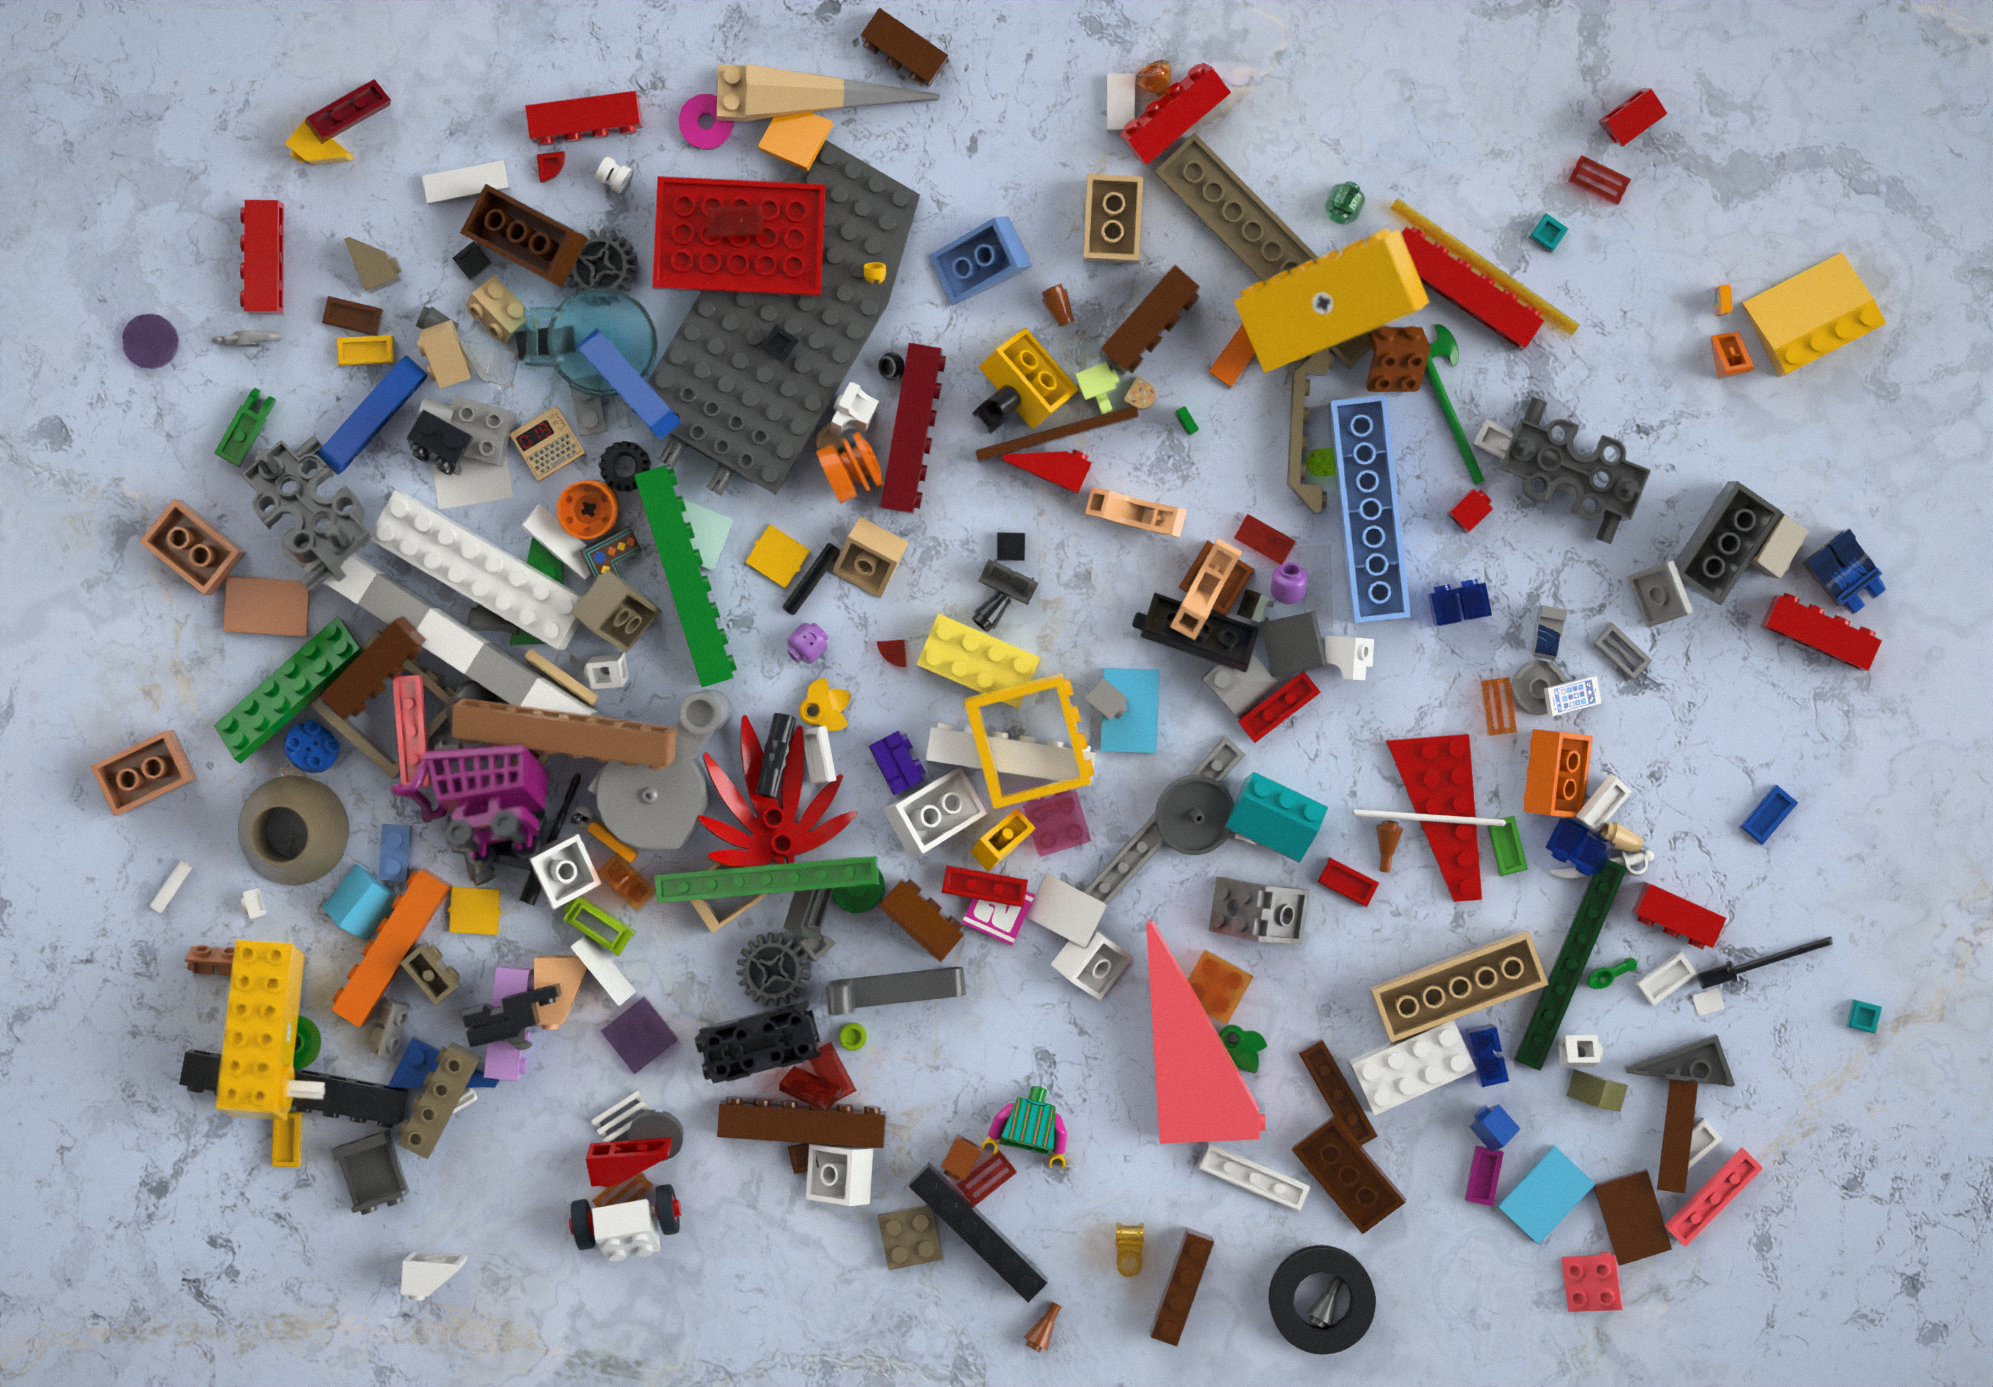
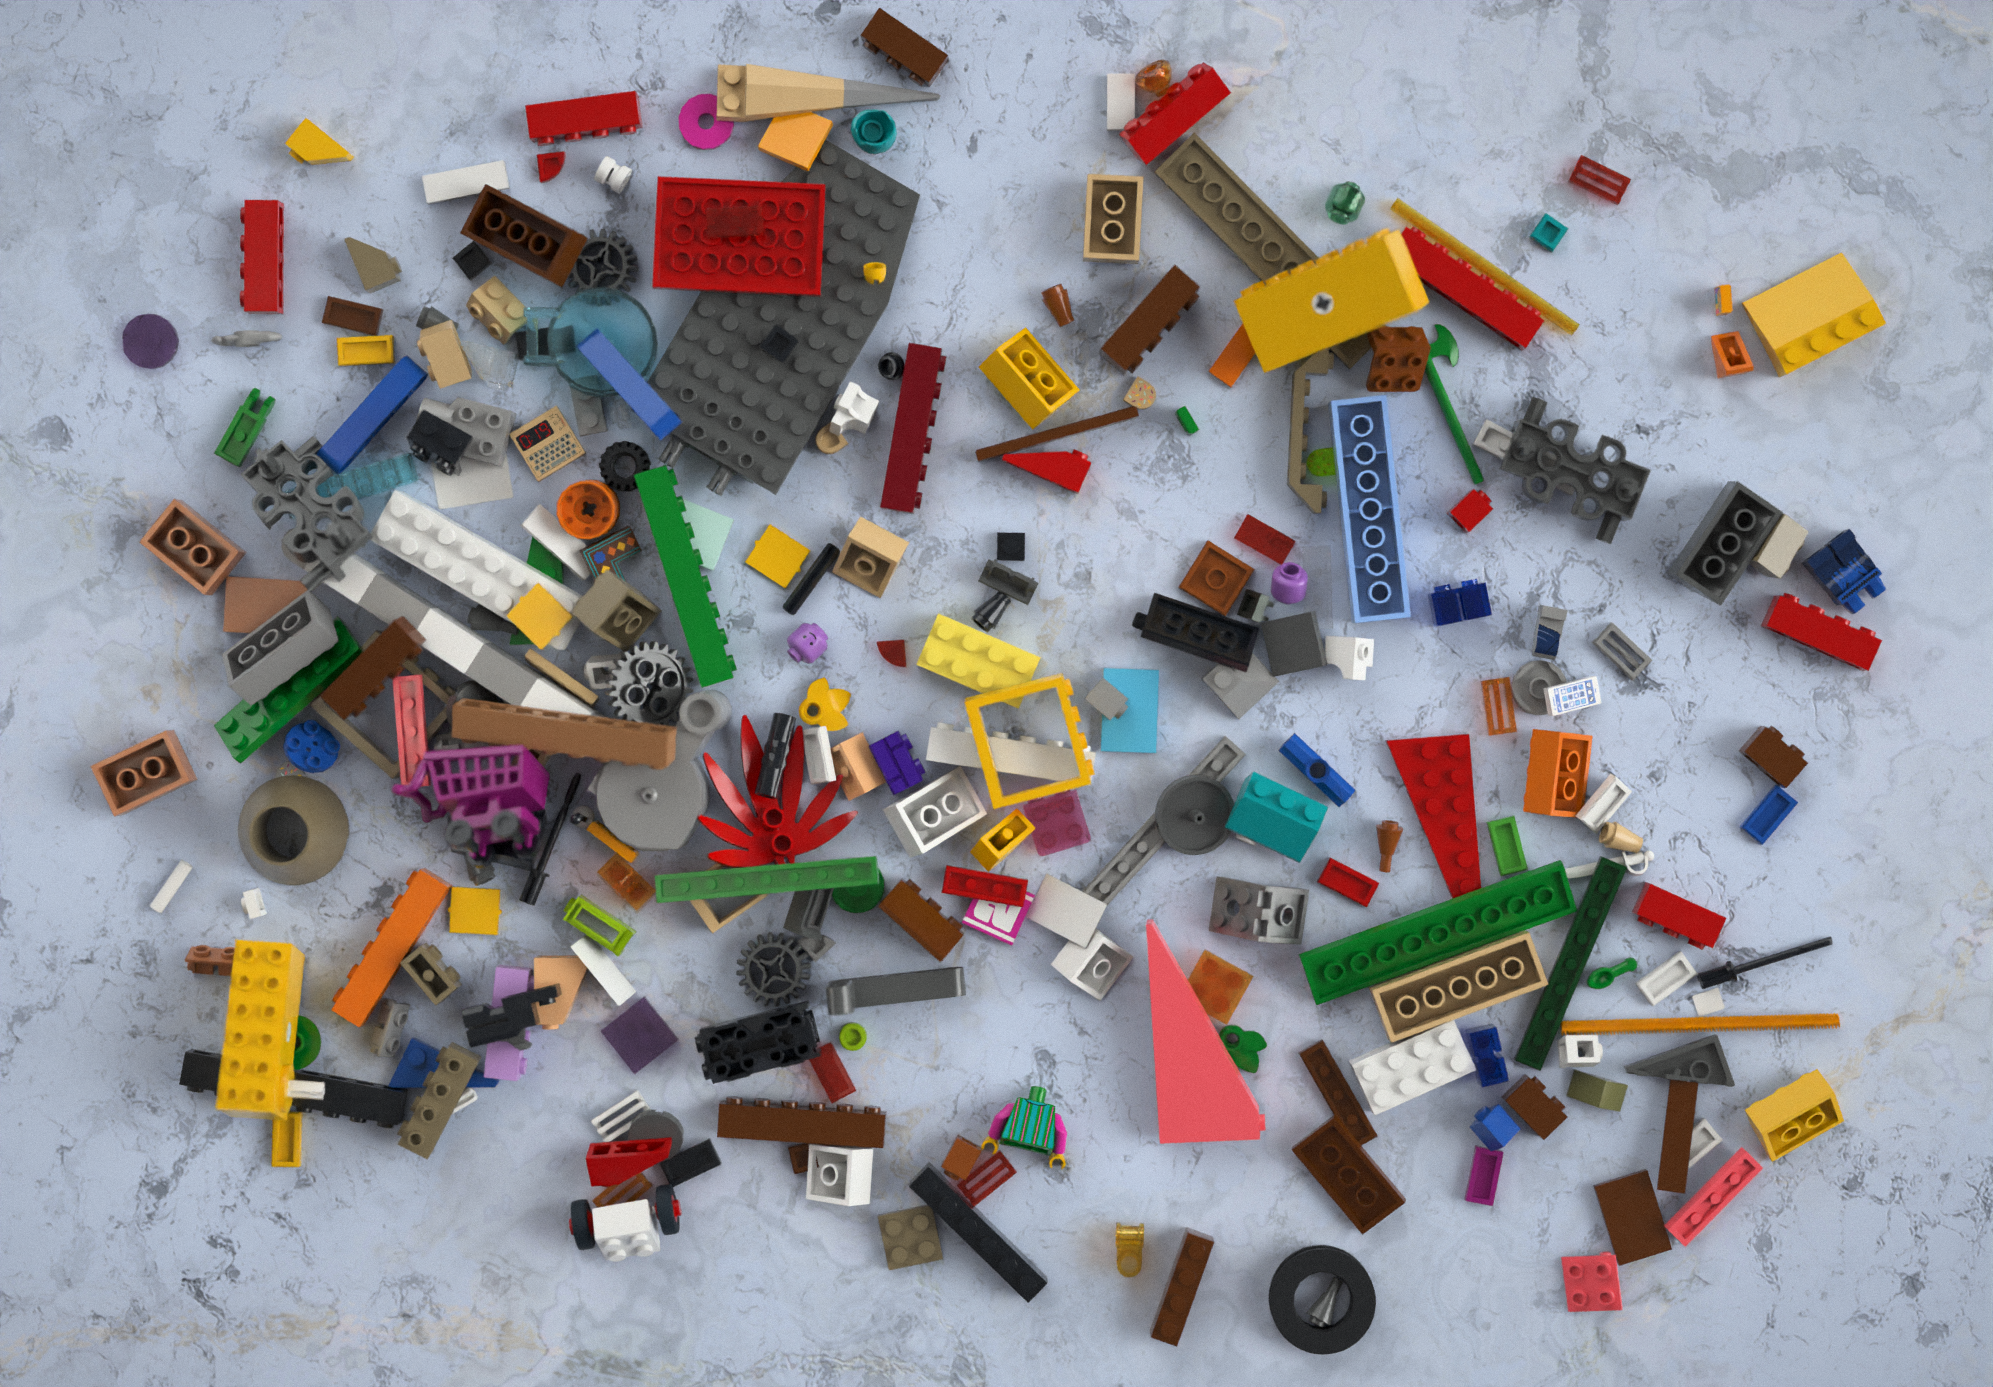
dark red plate [305,79,391,144] -> none
medium azure slope [323,863,398,941] -> none
dark grey panel [331,1129,410,1215] -> none
medium blue plate [379,824,412,881] -> none
white slope [400,1251,468,1300] -> none
white slope [529,834,602,909] -> none
clear red plate [779,1066,841,1112] -> none
orange wheel [816,431,883,504] -> none
medium blue slope [929,216,1032,306] -> none
black piece [972,385,1020,434] -> none
dark orange cone [1024,1302,1061,1353] -> none
yellowish green brick [1075,362,1119,415] -> none
light nougat arch [1085,487,1187,537] -> none
light nougat arch [1170,538,1242,640] -> none
white tile [1198,1142,1311,1212] -> none
red plate [1237,670,1321,743] -> none
white axle [1351,809,1507,826] -> none
medium azure tile [1497,1145,1595,1244] -> none
clear blue piece [1545,817,1616,876] -> none
red hinge [1598,88,1668,147] -> none
light grey tile [1627,560,1694,628] -> none
teal tile [1846,999,1882,1033] -> none
none -> light grey brick [222,590,338,706]
none -> clear light blue beam [283,453,419,520]
none -> yellow piece [506,583,573,650]
none -> dark grey gear [605,641,694,726]
none -> black tile [659,1138,722,1187]
none -> light nougat panel [830,732,886,801]
none -> teal hair [851,109,897,155]
none -> blue piece [1278,733,1355,807]
none -> green plate [1299,860,1577,1005]
none -> reddish brown brick [1502,1074,1567,1140]
none -> light orange axle [1560,1013,1840,1036]
none -> reddish brown brick [1739,726,1808,788]
none -> yellow slope [1745,1069,1844,1162]

